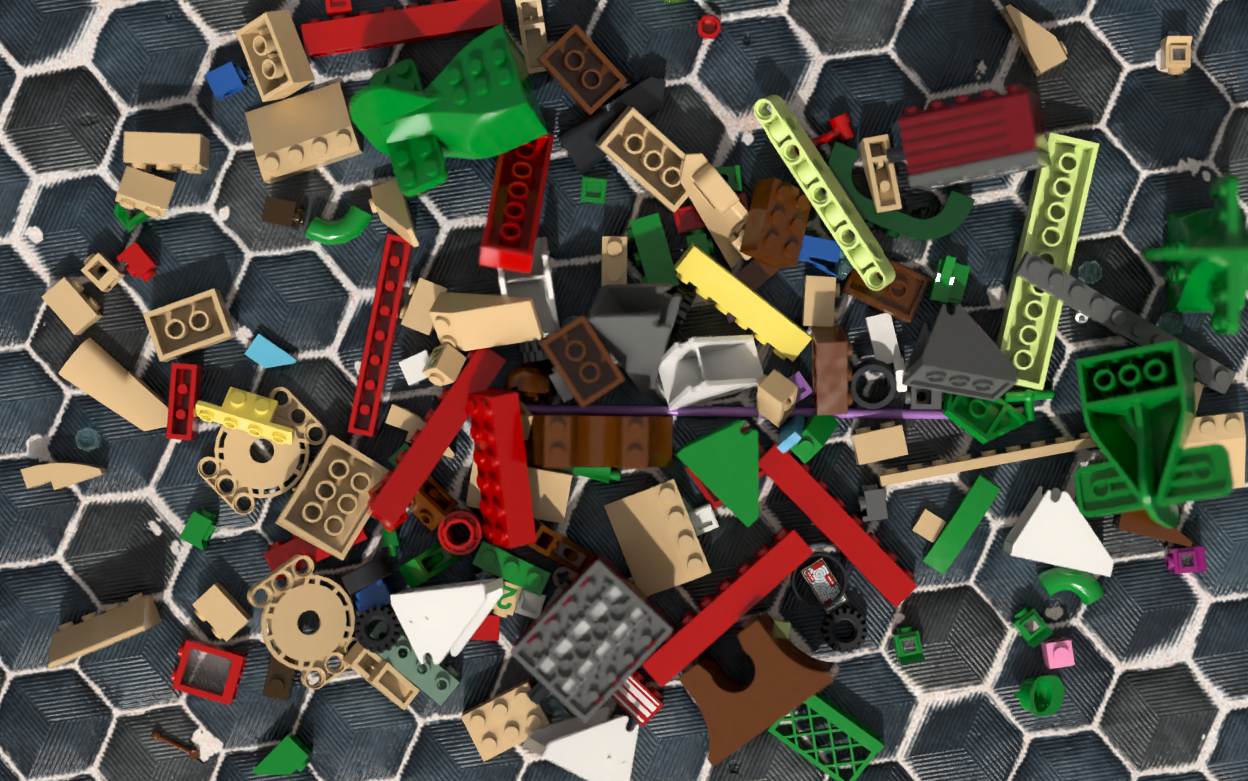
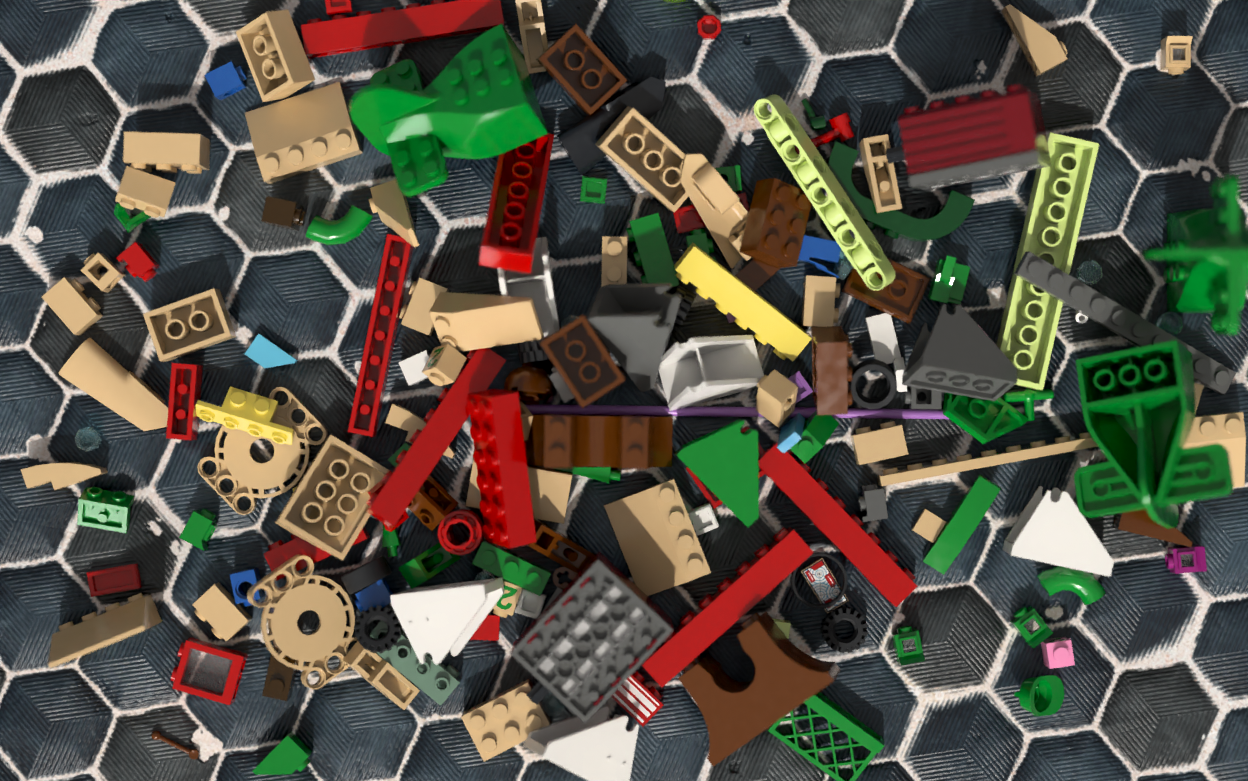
none -> bracket [77,487,134,533]
none -> red tile [86,563,142,597]
none -> blue brick [230,567,264,607]
none -> dark green hand [801,98,826,131]

